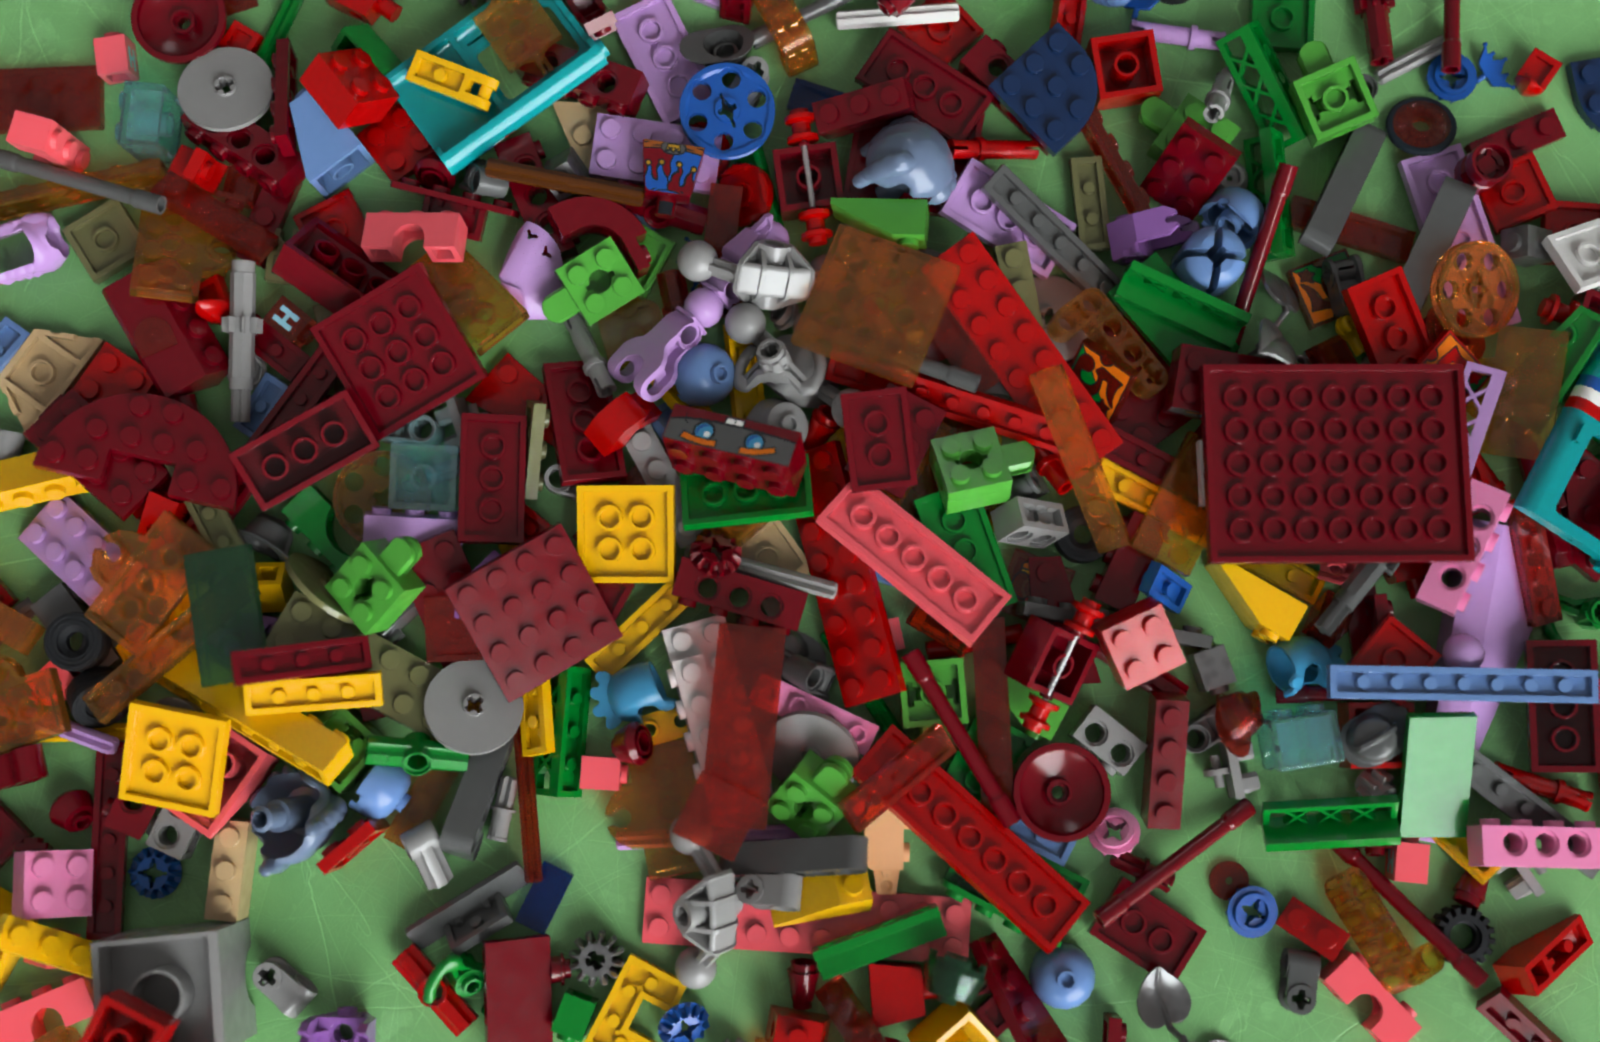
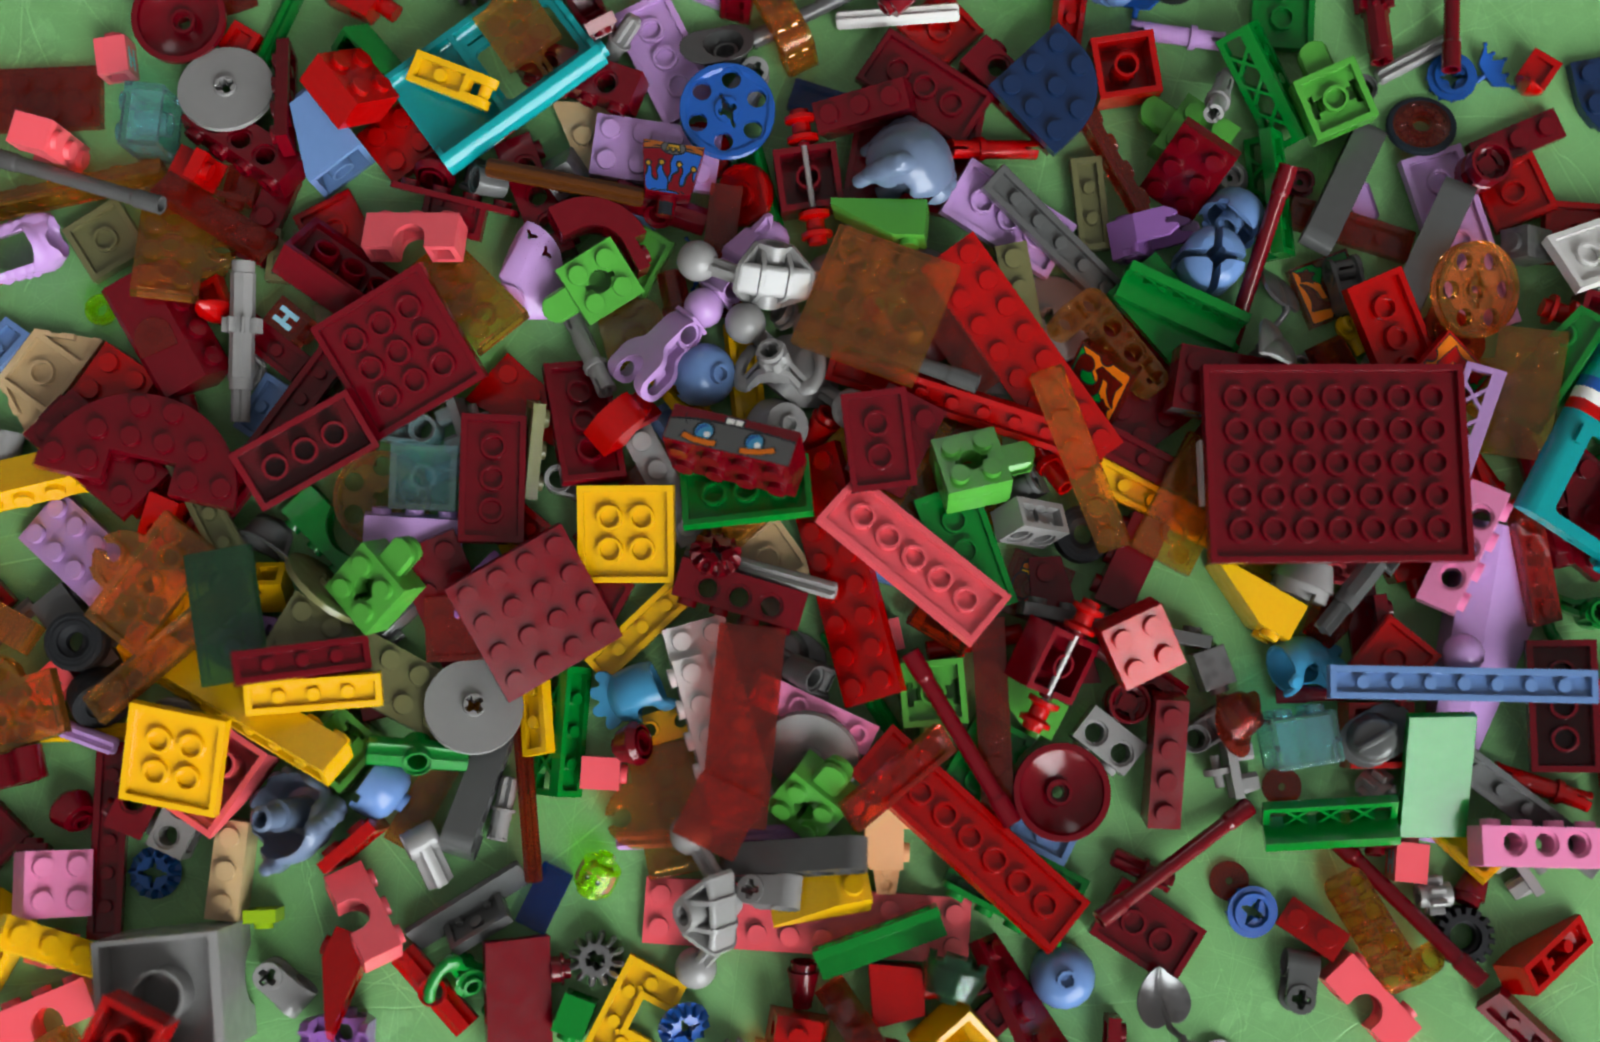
bright pink gear [1088,807,1141,858] -> none
blue plate [1138,560,1192,615] -> none
none -> clear neon green plate [85,294,116,326]
none -> lime plate [242,906,285,929]
none -> red slope [320,926,365,1041]
none -> coral arch [324,860,406,974]
none -> clear neon green head [573,850,622,901]
none -> light grey axle [606,13,641,63]
none -> dark red wheel [1102,683,1152,724]
none -> clear red wheel [1261,767,1302,802]
none -> light grey cone [1270,564,1334,607]
none -> dark red plate [1290,167,1315,198]
none -> lavender piece [1352,182,1379,225]
none -> light grey gear [1413,874,1454,916]

